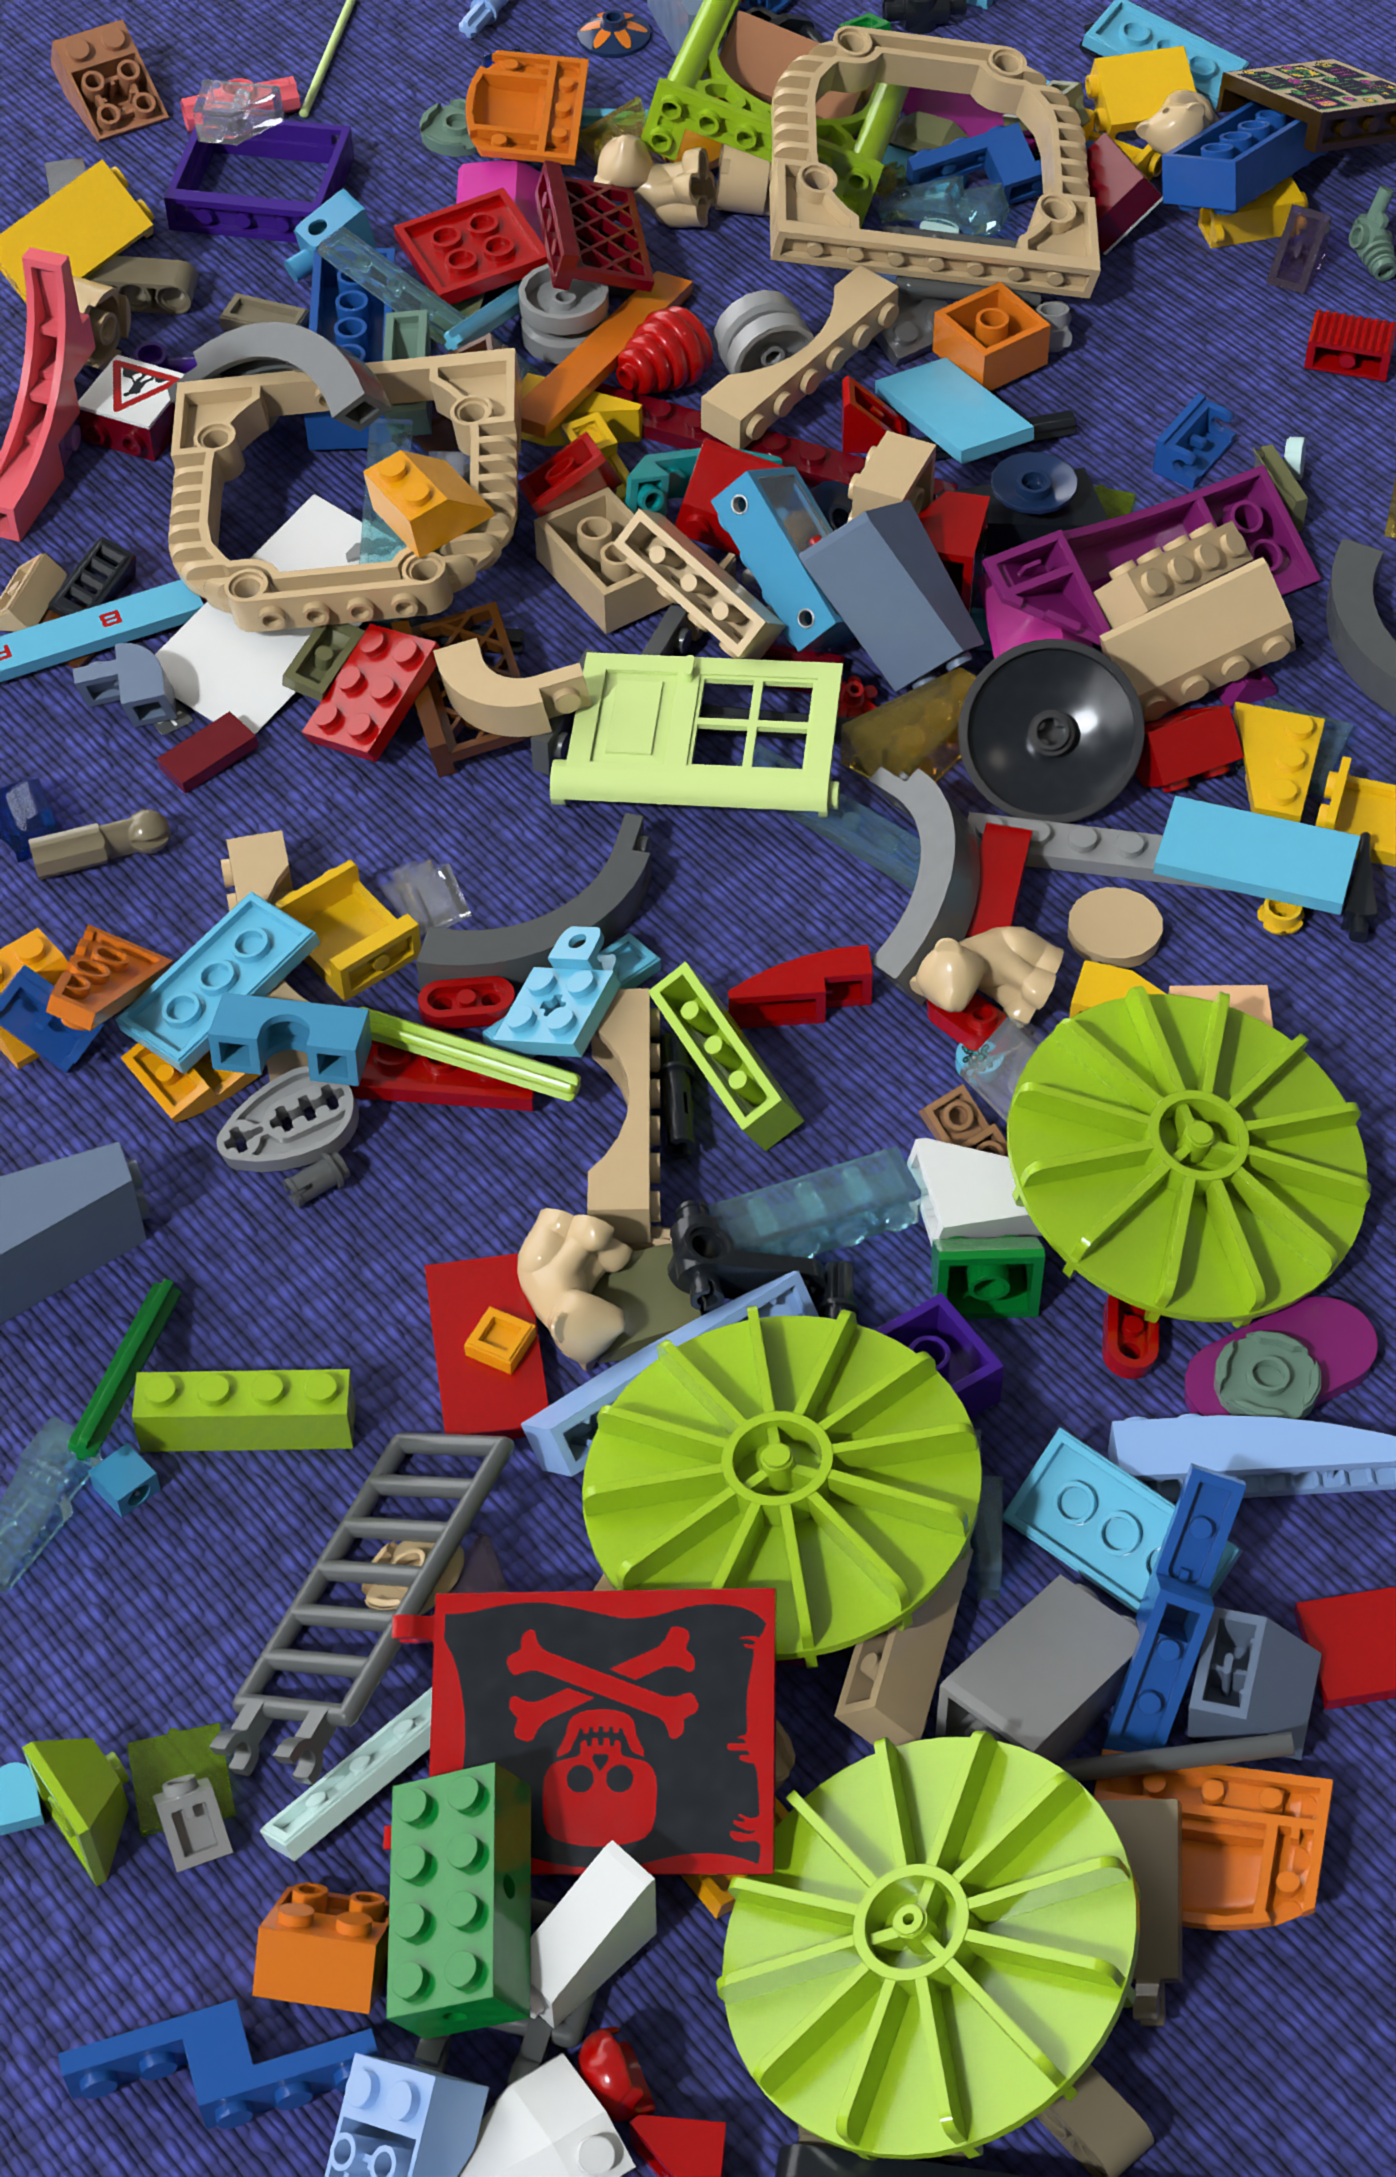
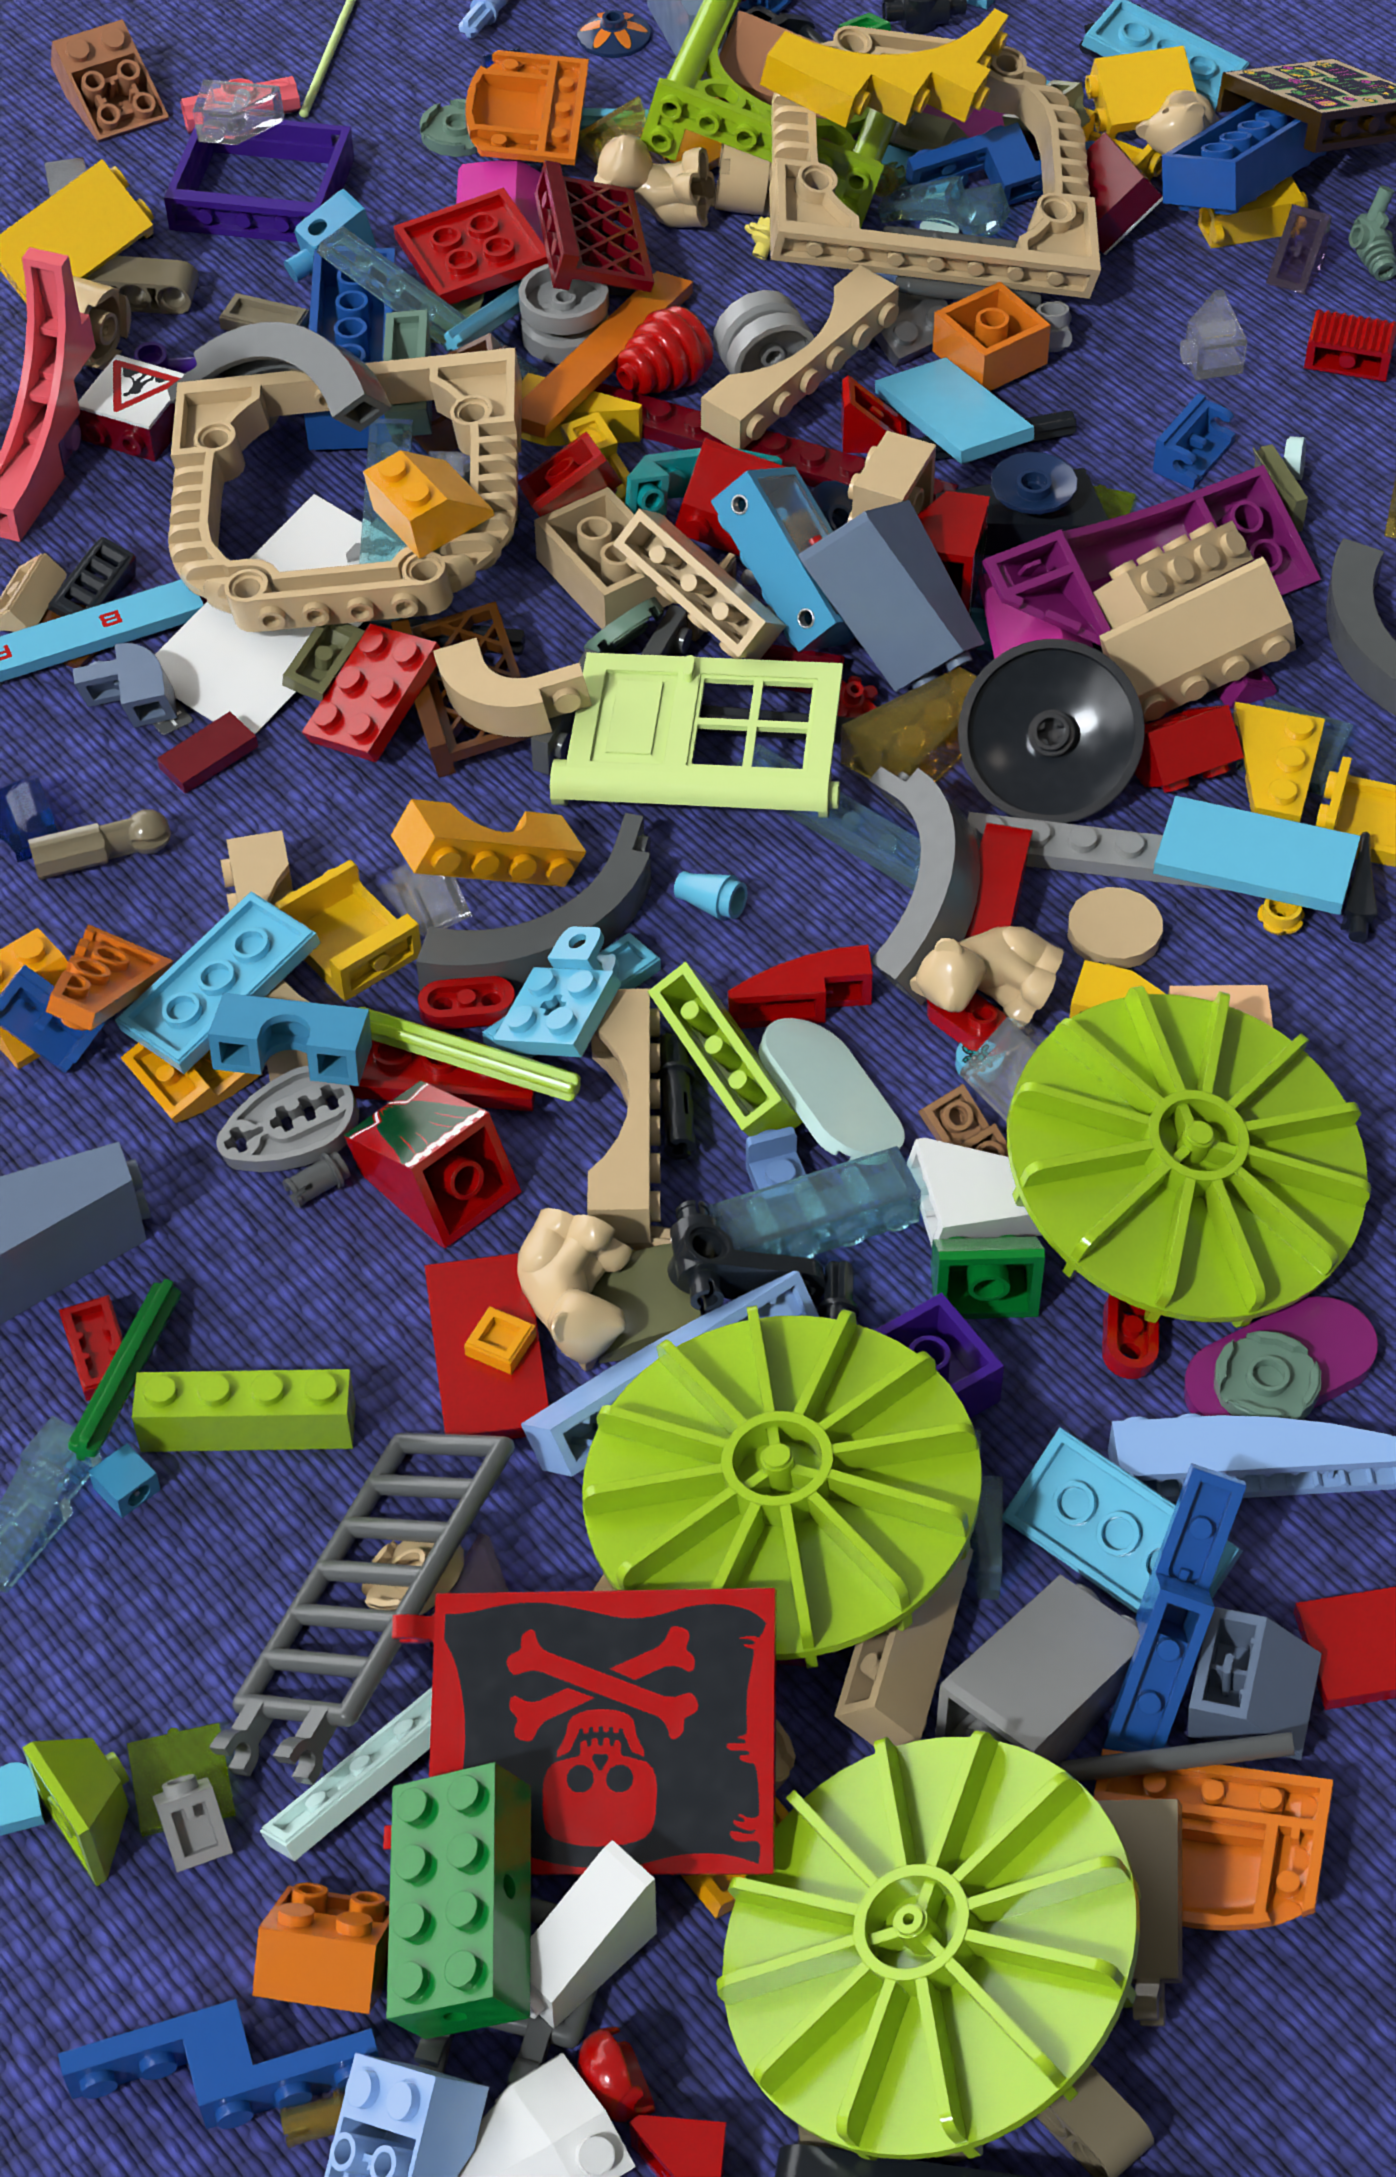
none -> red plate [59,1295,135,1402]
none -> clear yellow pin [280,2088,345,2148]
none -> red slope [344,1080,522,1249]
none -> light orange arch [391,799,586,887]
none -> sand green tile [583,597,665,653]
none -> medium azure cone [674,871,748,921]
none -> light yellow plant [744,216,770,260]
none -> medium blue bracket [746,1127,812,1214]
none -> light aqua tile [758,1018,905,1168]
none -> yellow arch [760,8,1009,128]
none -> clear slope [1180,289,1247,380]

